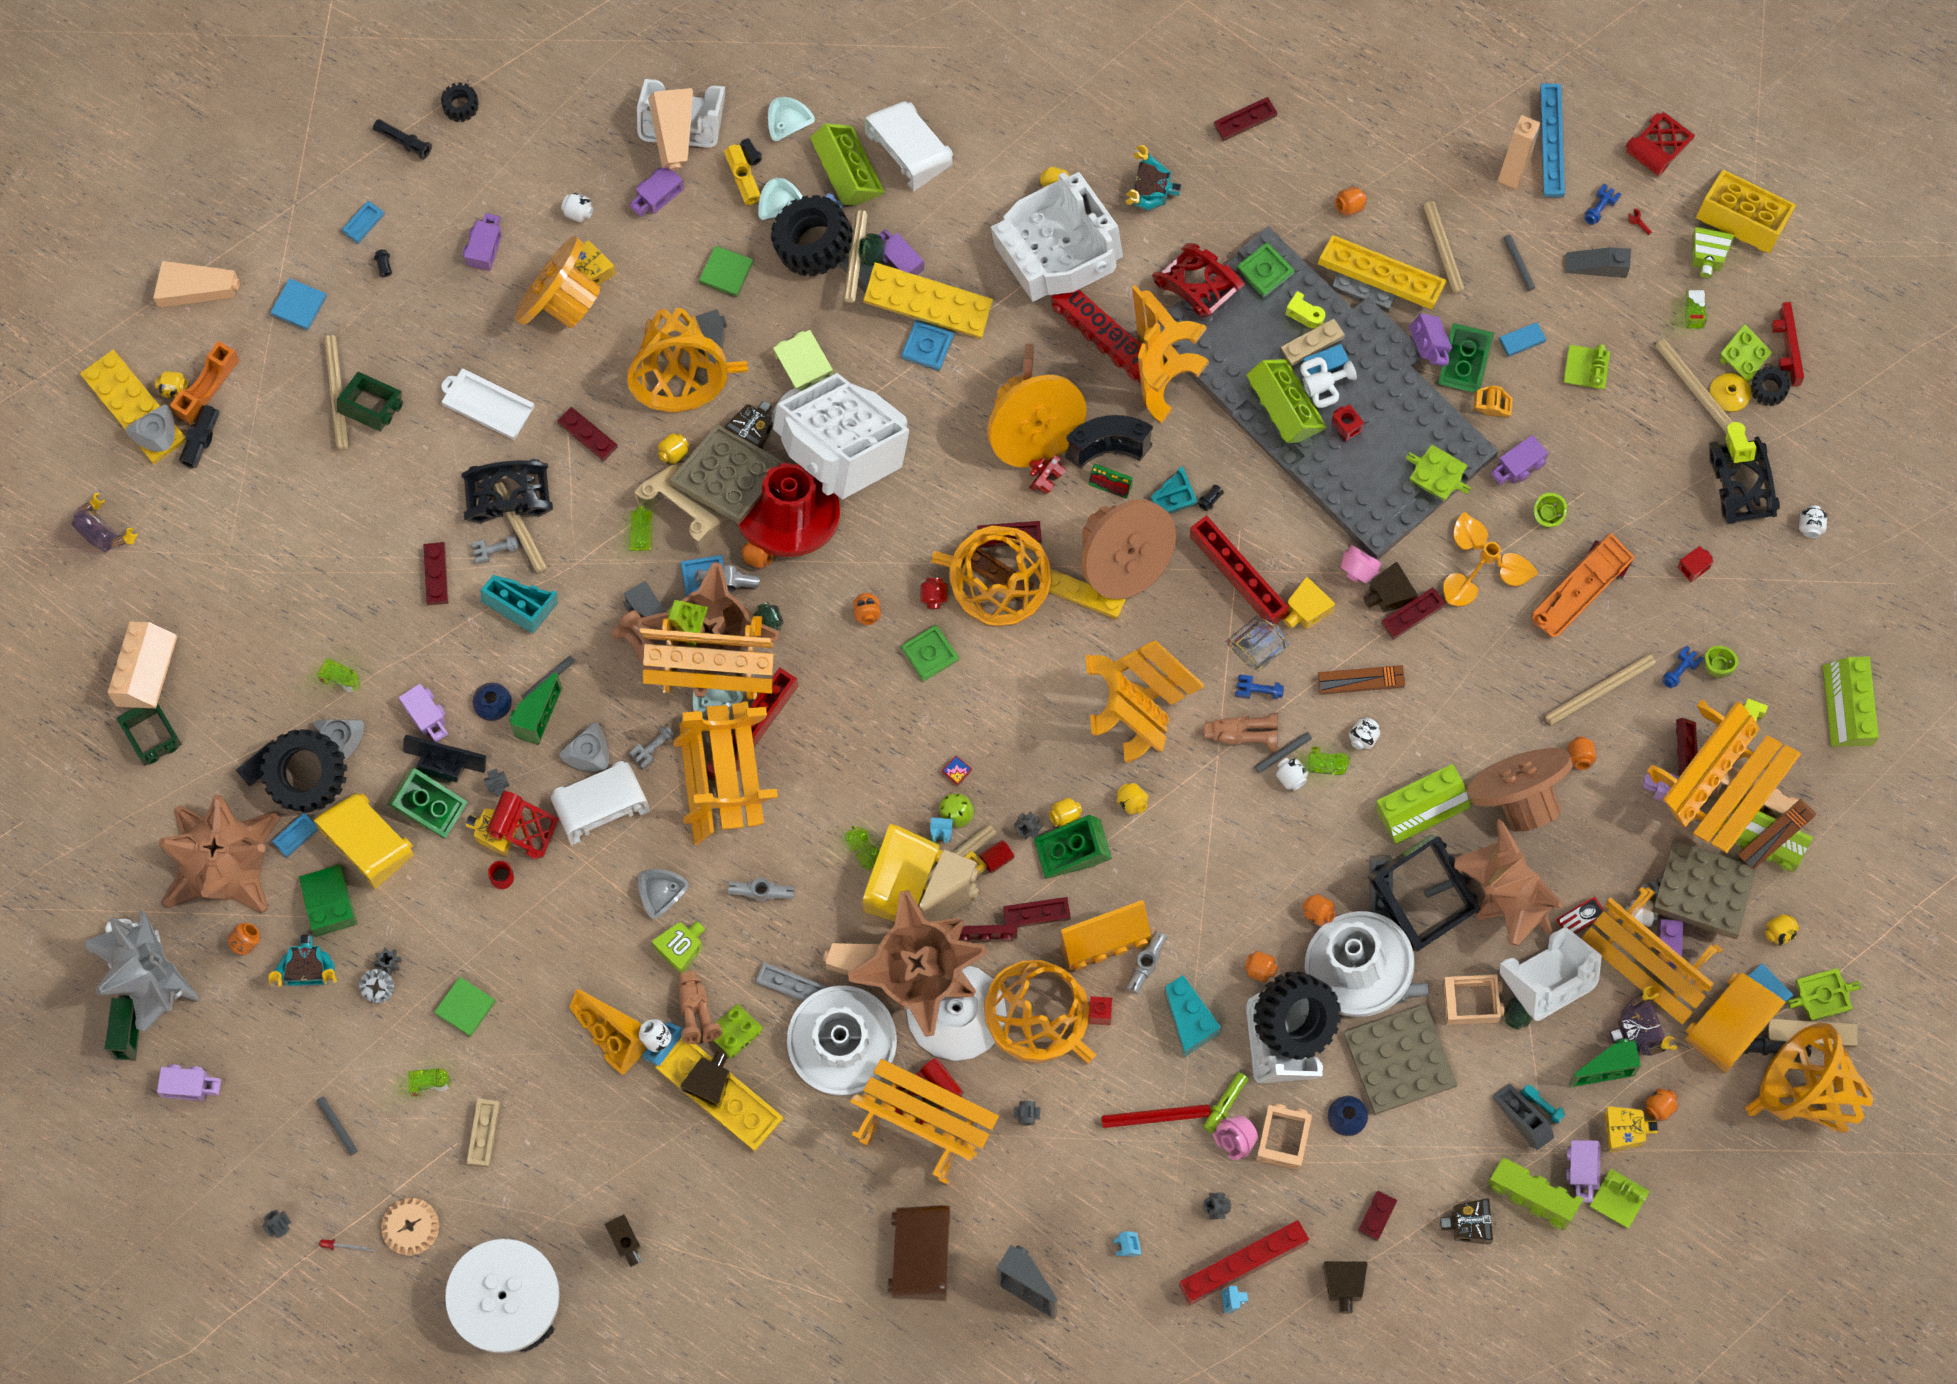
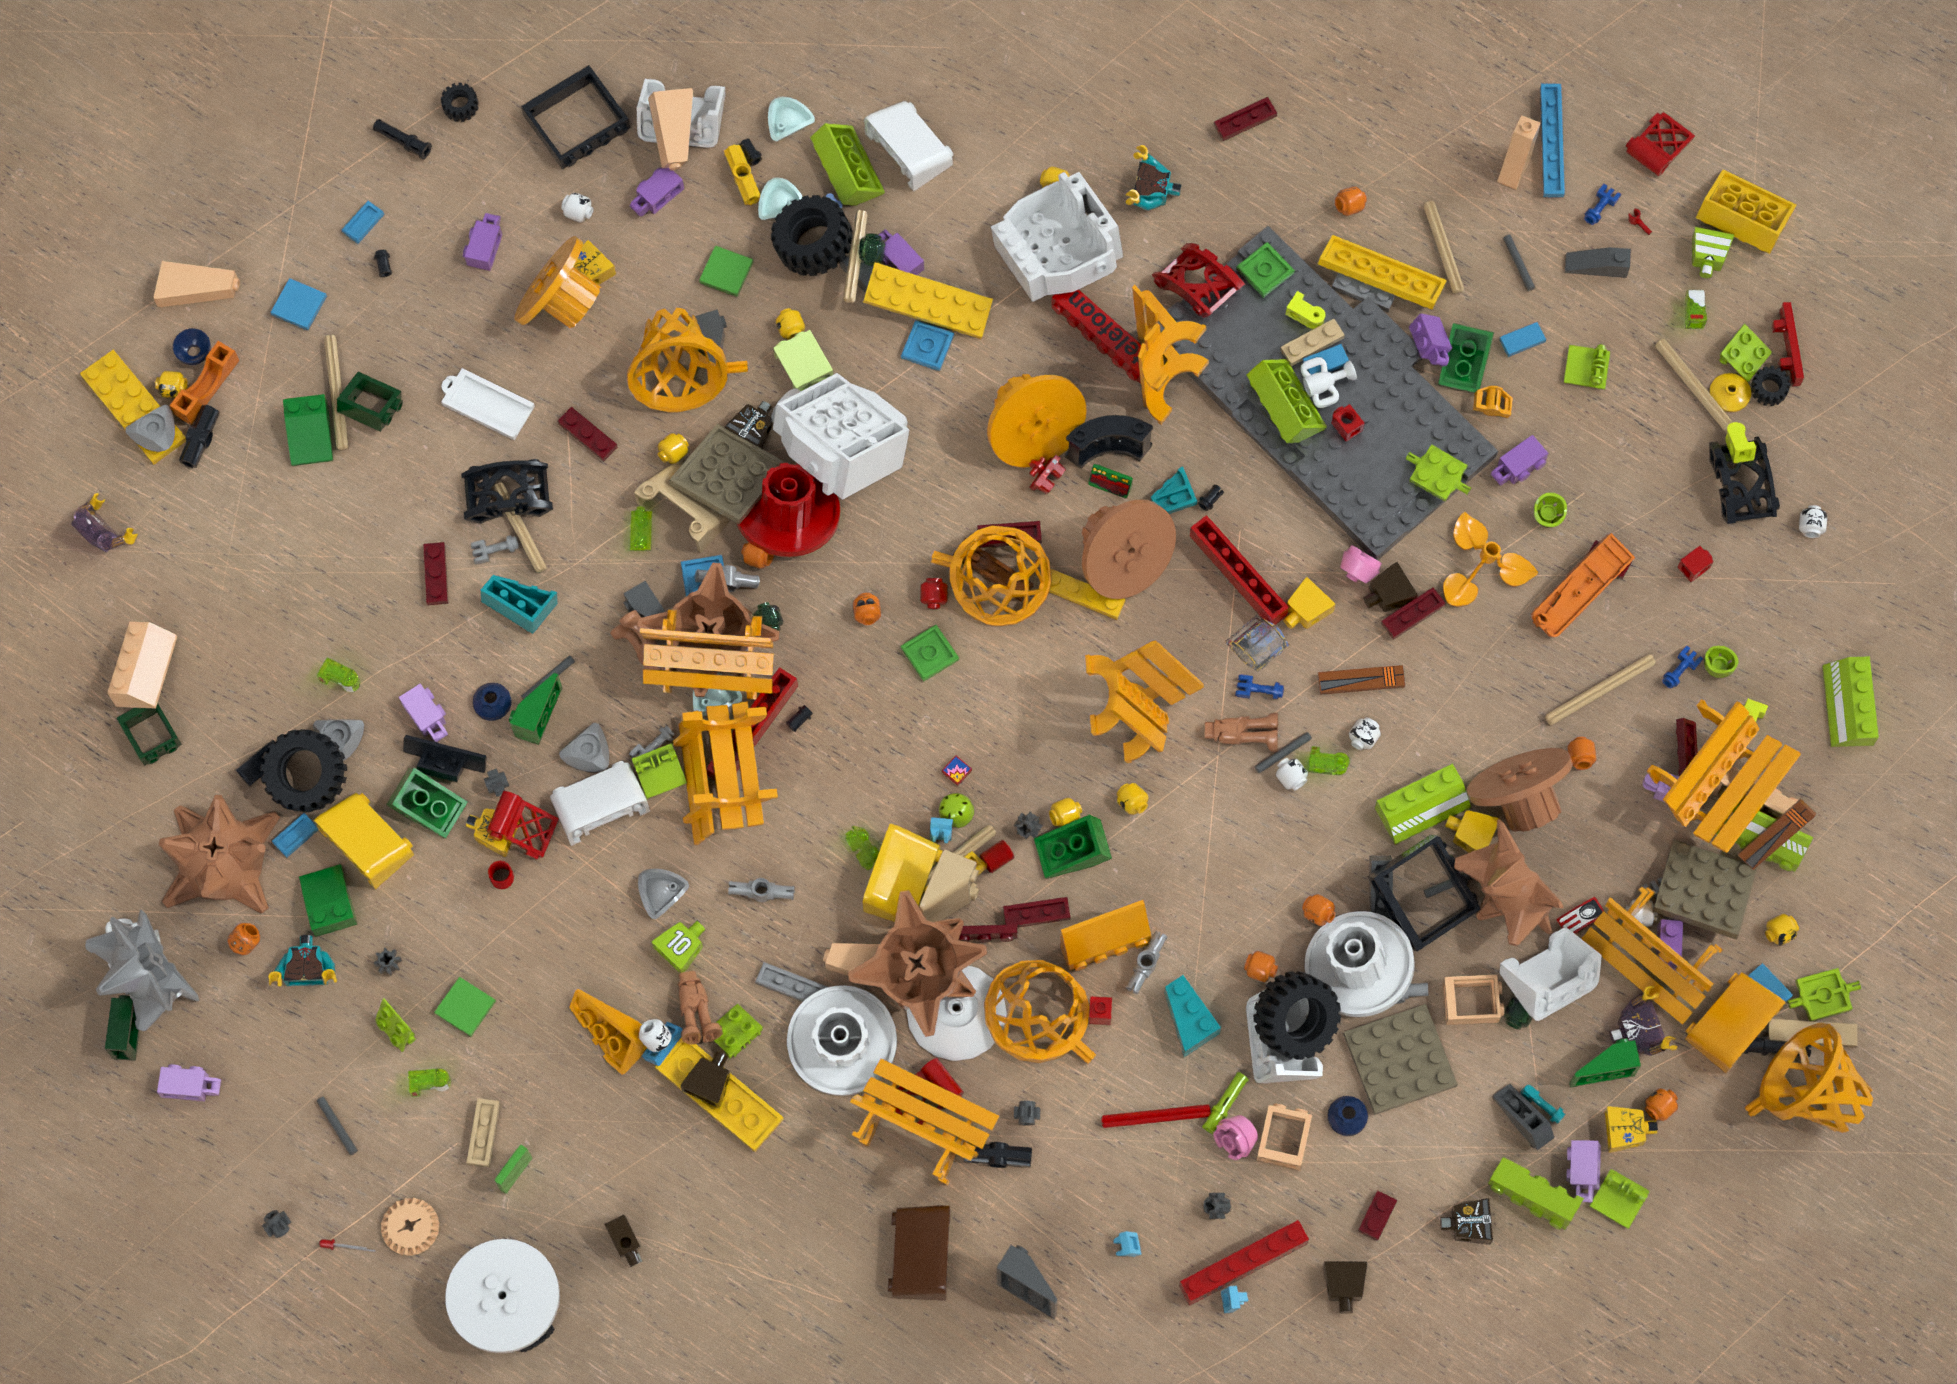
light grey gear [359,969,394,1004] -> none
lime wing [668,600,708,646] -> none
dark orange tile [1023,343,1034,380] -> none
none -> dark blue piece [173,328,211,365]
none -> green slope [283,394,333,466]
none -> lime hinge [375,998,416,1052]
none -> bright green tile [494,1145,532,1194]
none -> black window [521,65,630,169]
none -> lime hinge [632,743,687,799]
none -> yellow head [775,308,805,340]
none -> black pin [785,705,813,732]
none -> black piece [964,1142,1032,1168]
none -> yellow torso [1445,810,1499,853]

